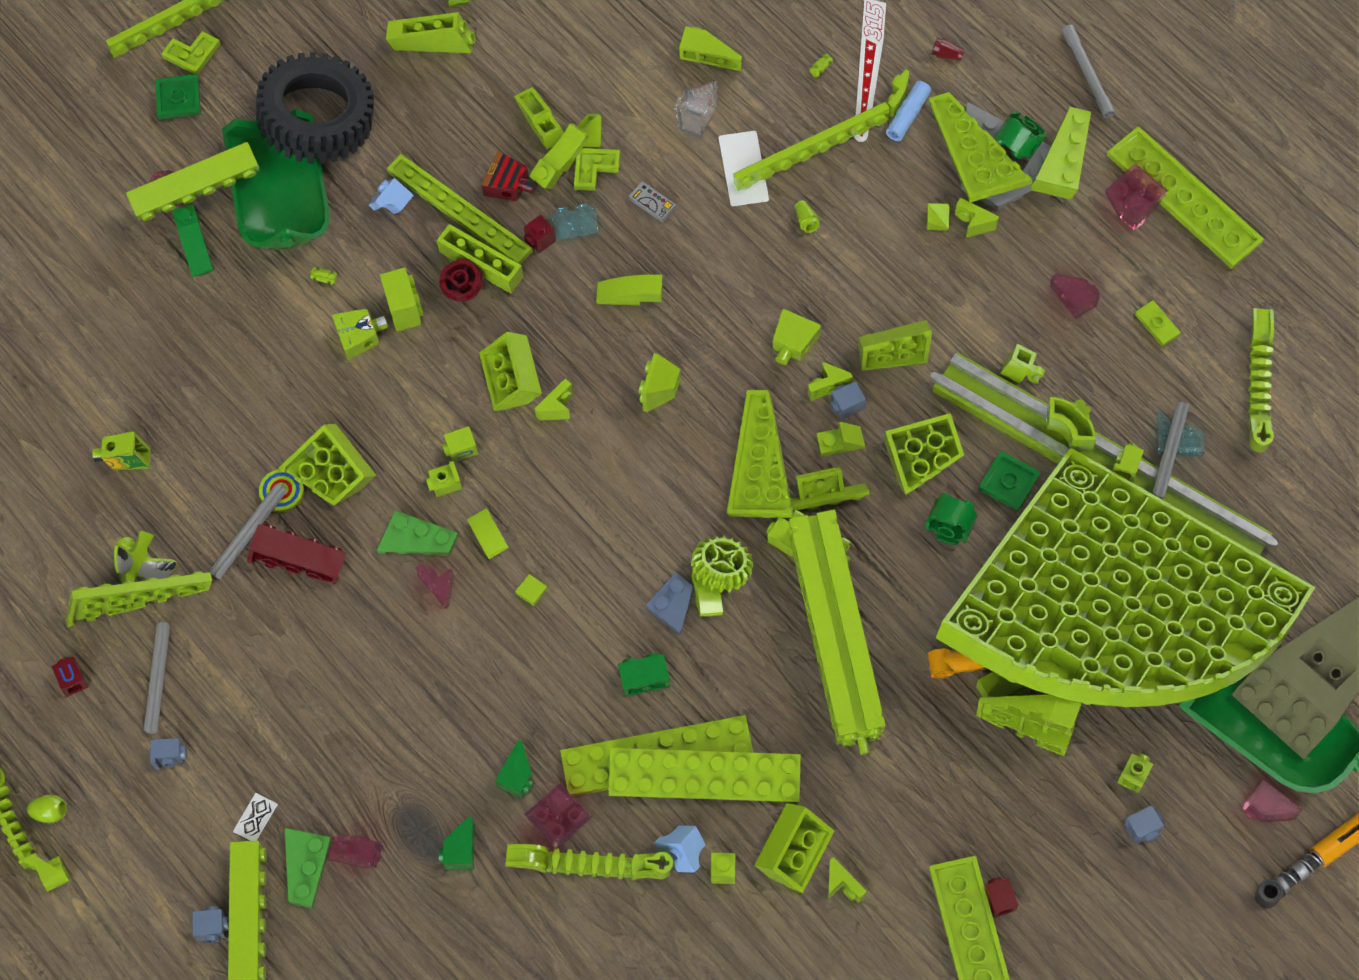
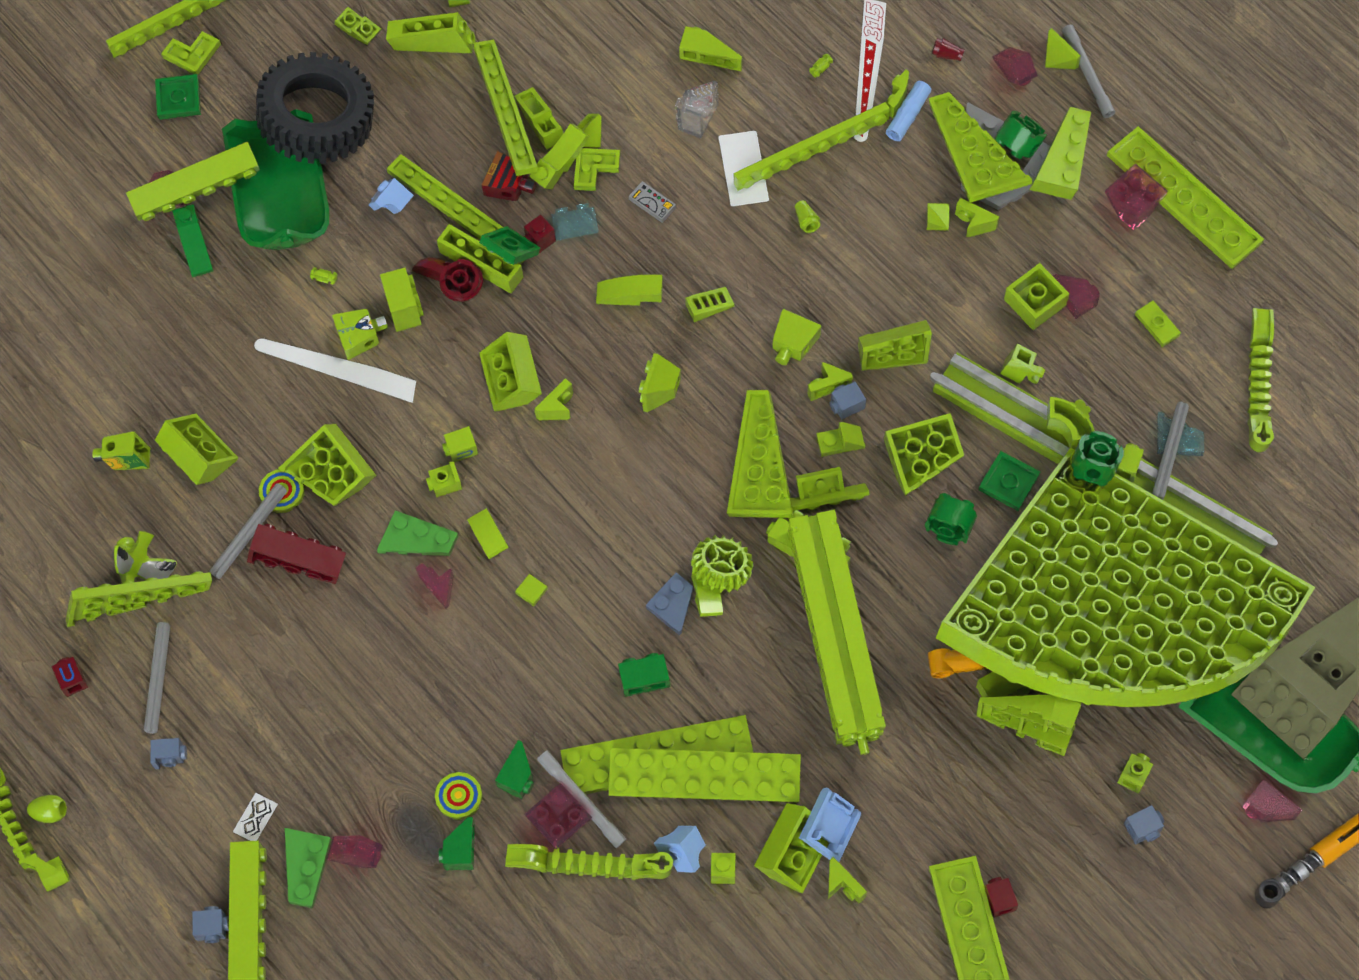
none -> lime slope [155,414,238,485]
none -> white sticker [254,339,416,403]
none -> lime slope [334,7,381,45]
none -> dark red brick [412,257,451,281]
none -> lime tile [435,772,483,820]
none -> lime plate [473,40,538,176]
none -> green plate [479,226,540,265]
none -> light grey piece [537,750,626,848]
none -> lime slope [685,287,735,322]
none -> light blue container [799,788,861,862]
none -> clear pink slope [992,47,1038,86]
none -> lime brick [1004,263,1069,330]
none -> lime slope [1045,28,1081,70]
none -> green brick [1071,431,1124,486]

